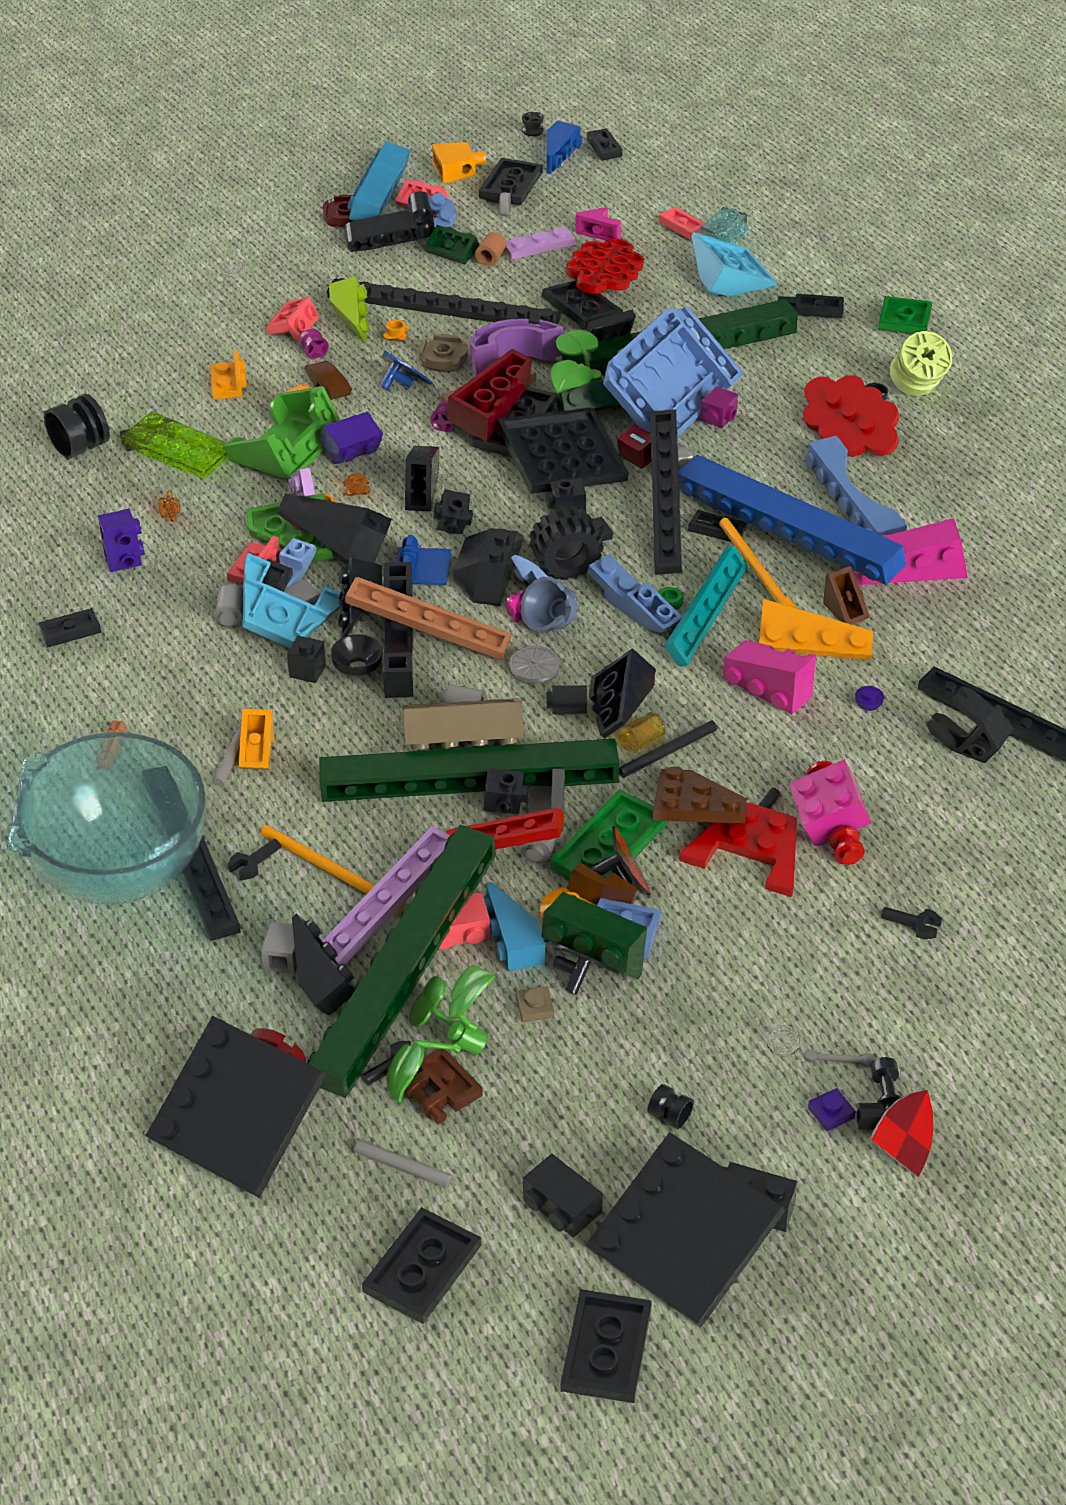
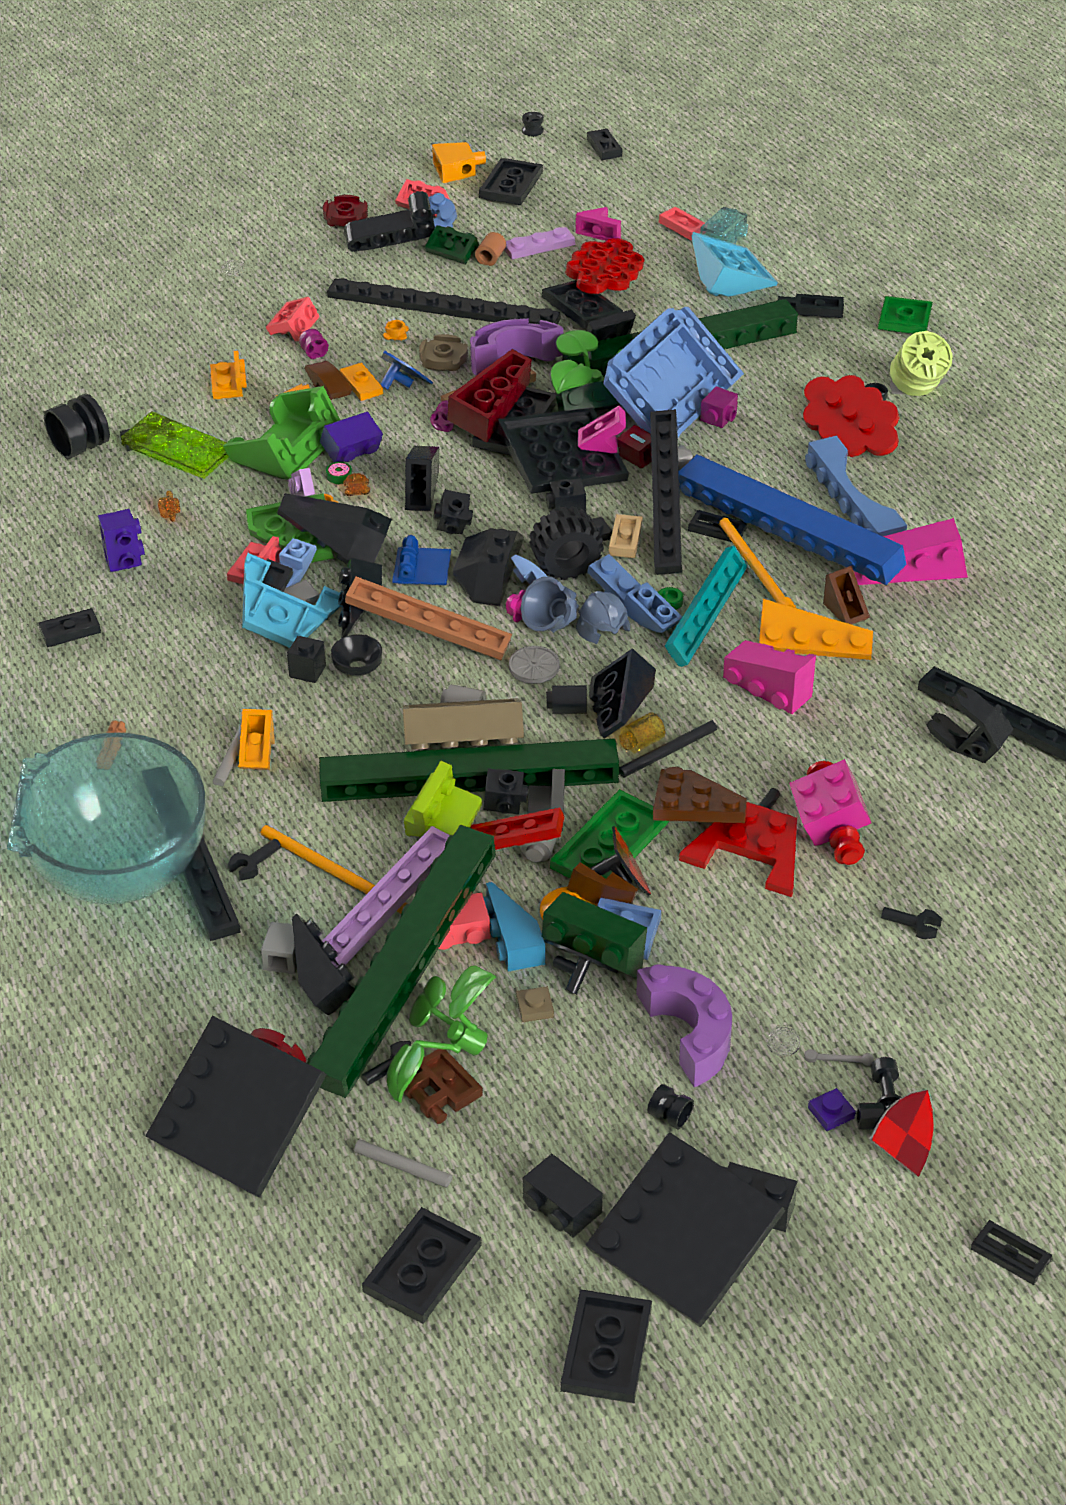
light grey brick [215,584,243,626] -> none
lime slope [329,276,370,342] -> none
dark azure brick [348,141,411,221] -> none
black arch [383,562,413,698] -> none
light grey tile [499,192,511,216] -> none
blue slope [546,120,582,174] -> none
dark purple plate [855,686,884,711] -> none
none -> tile [326,462,352,484]
none -> light orange plate [340,362,383,401]
none -> lime piece [404,761,482,837]
none -> sand blue helmet [576,591,630,644]
none -> dark pink slope [578,405,626,453]
none -> tan plate [609,514,643,558]
none -> medium lavender brick [636,964,732,1087]
none -> black tile [971,1220,1052,1285]

